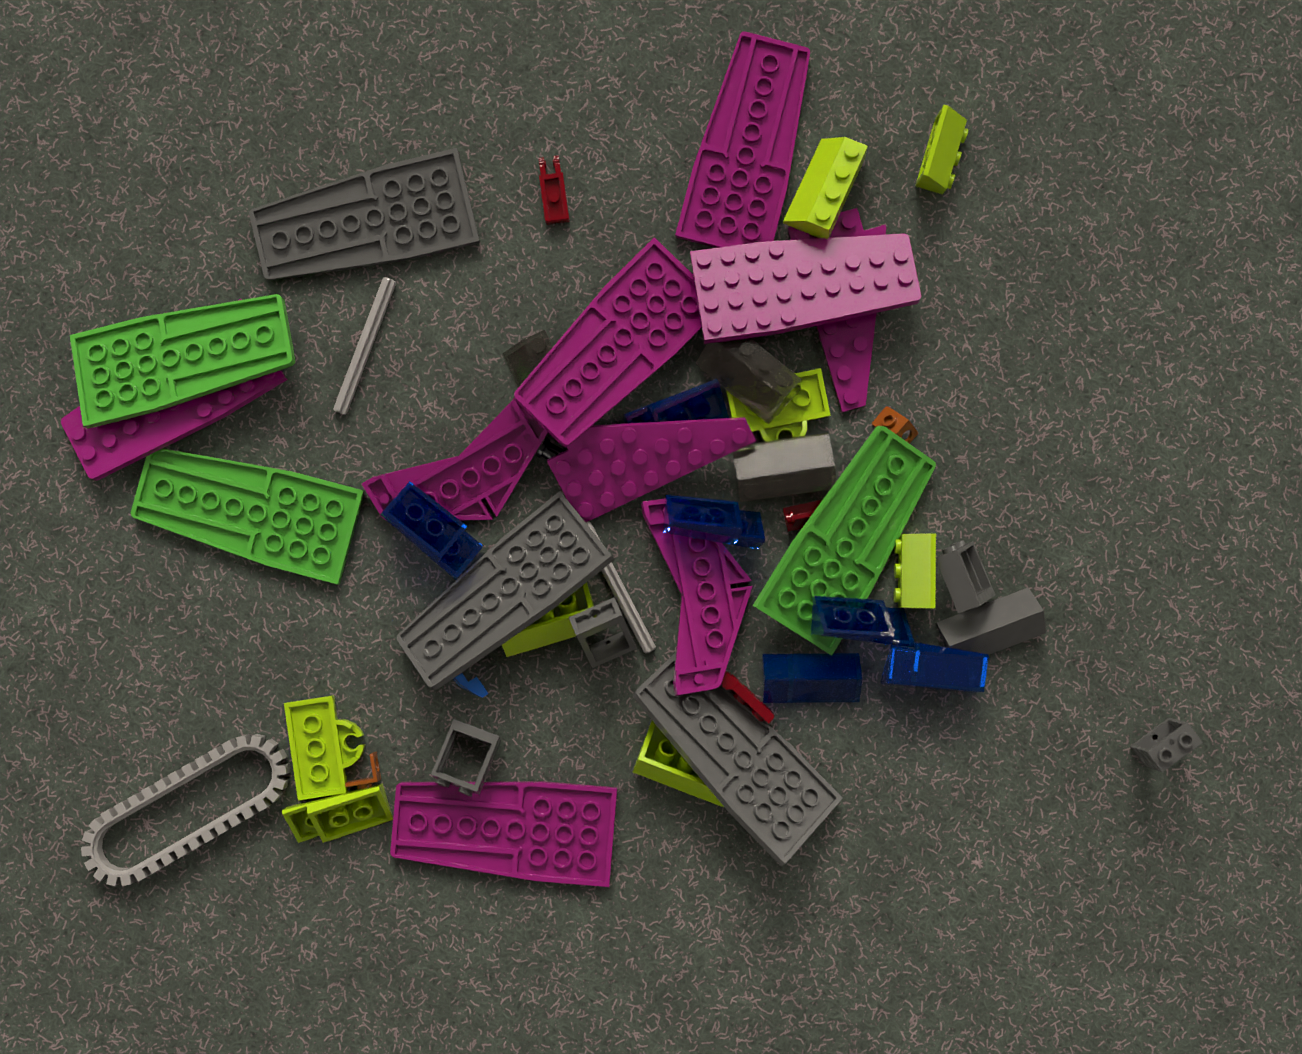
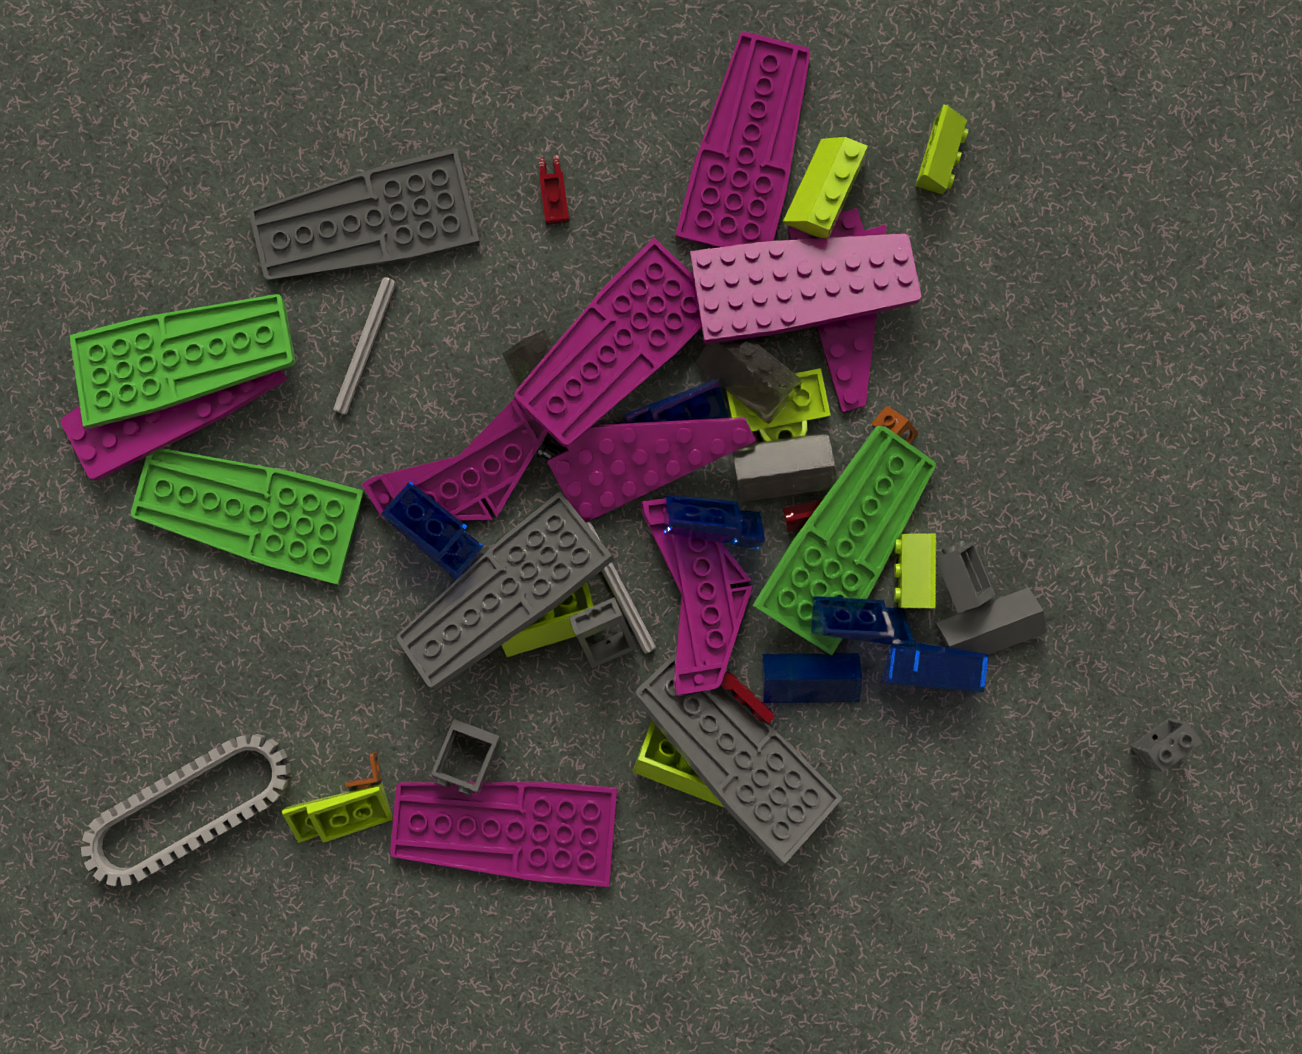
lime plate [284,695,365,800] -> none
blue slope [453,673,488,698] -> none

